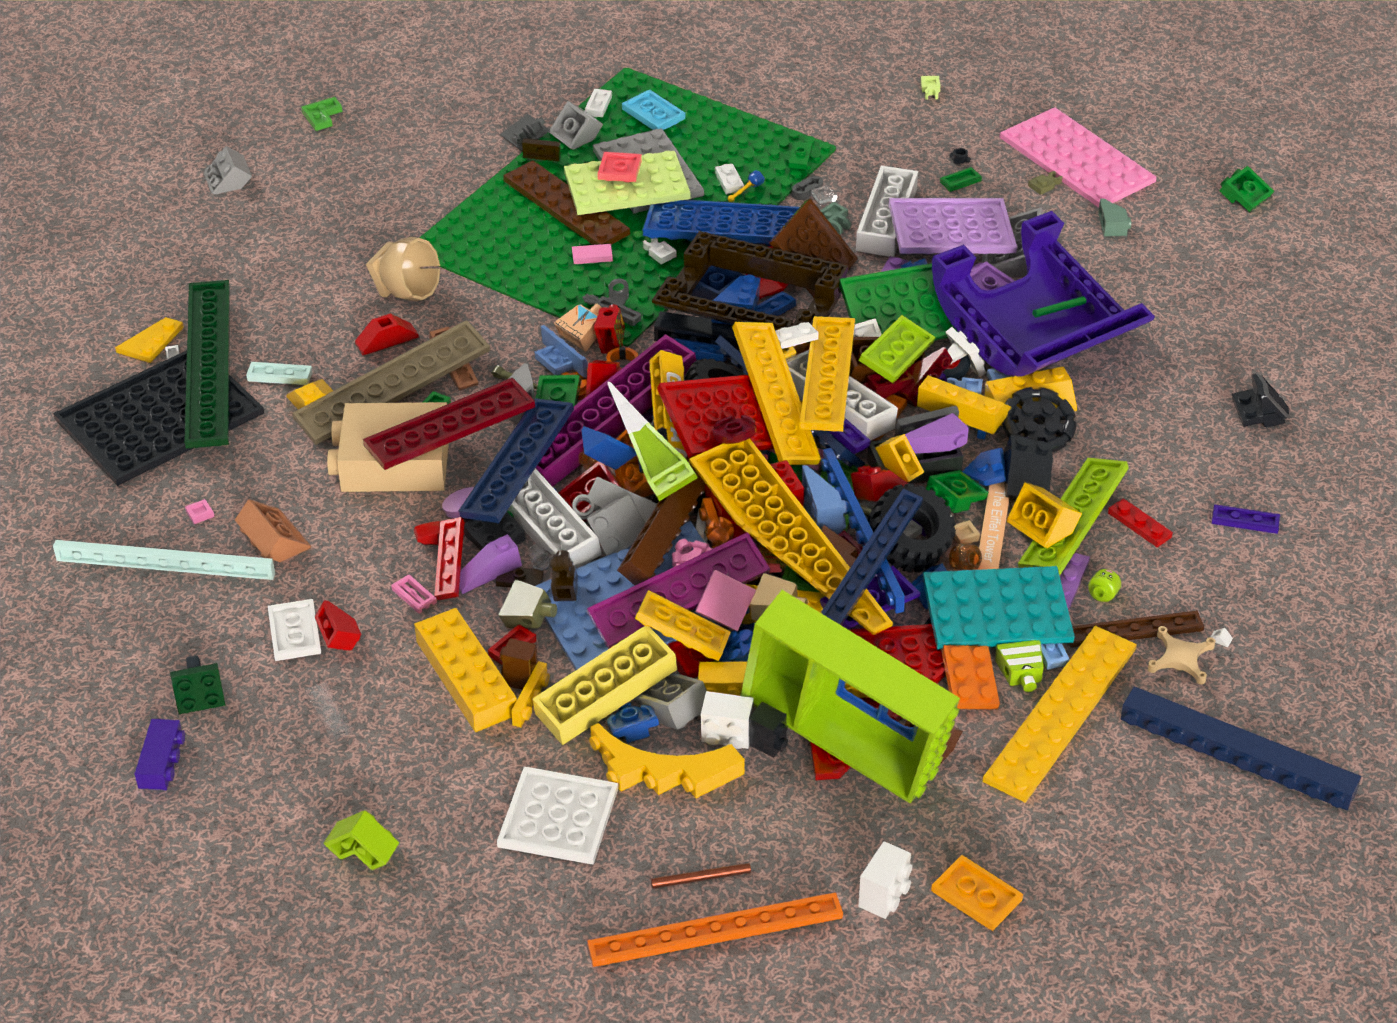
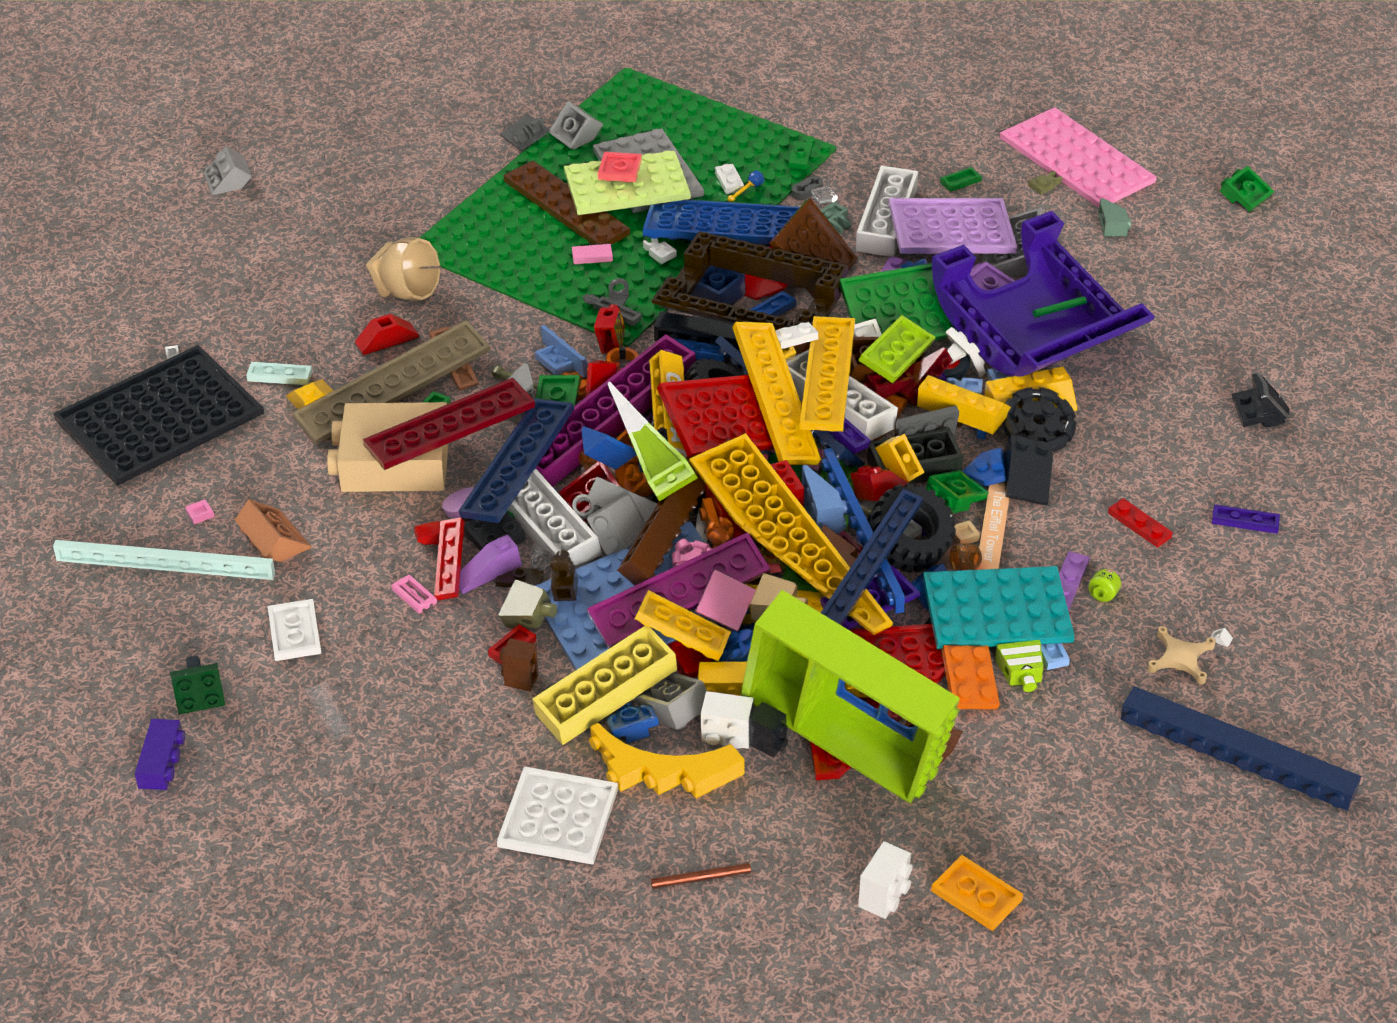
yellow wing [115,317,184,363] -> none
dark green plate [185,280,230,449] -> none
bright green plate [301,97,342,131] -> none
red slope [315,600,361,651] -> none
lime brick [323,810,399,870] -> none
yellow brick [414,608,517,732] -> none
yellow plate [511,661,550,728] -> none
dark brown plate [522,138,561,162] -> none
light nougat torso [554,304,602,351] -> none
white plate [585,89,612,117] -> none
orange plate [587,892,843,967] -> none
medium azure plate [622,89,685,130] -> none
blue wedge [711,275,760,325] -> none
dark red tile [712,415,756,444] -> none
medium lavender slope [905,413,969,454] -> none
yellowish green plate [921,76,940,99] -> none
black plate [950,148,971,164] -> none
yellow plate [983,626,1136,803] -> none
yellow slope [1006,482,1082,548] -> none
lime plate [1018,458,1129,575] -> none
reddish brown tile [1069,610,1204,648] -> none

